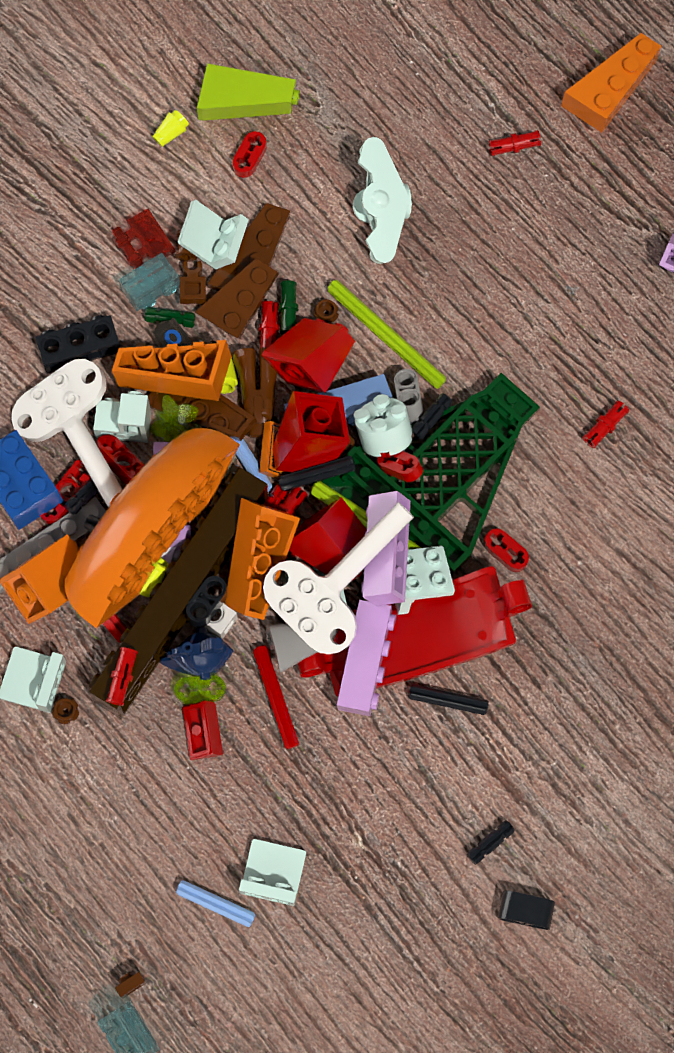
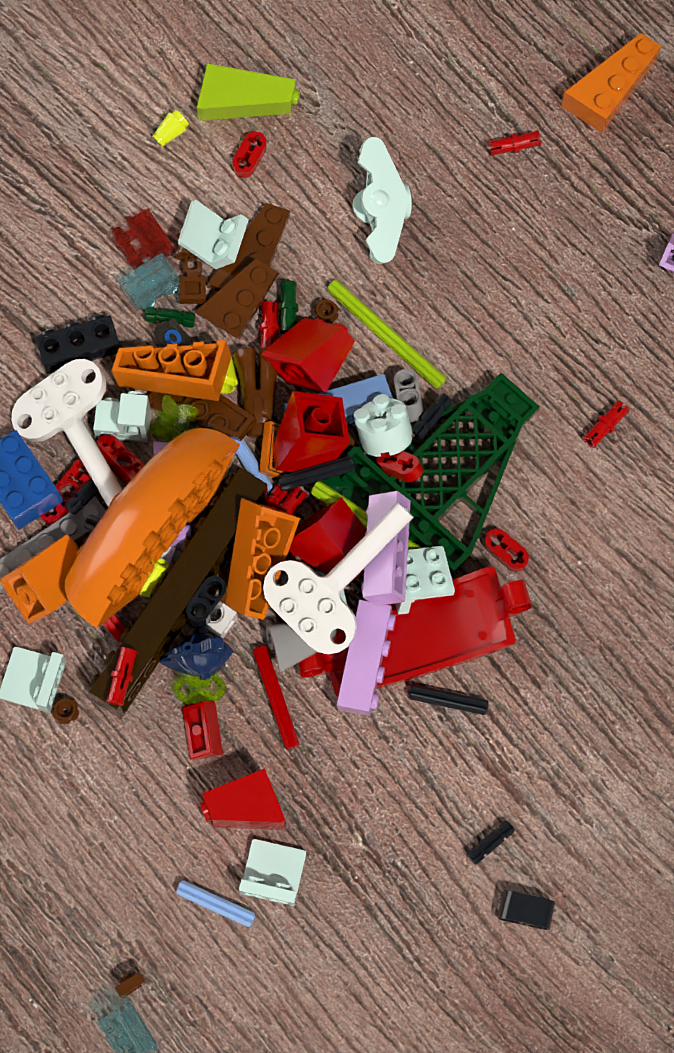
none -> red slope [199,768,286,830]

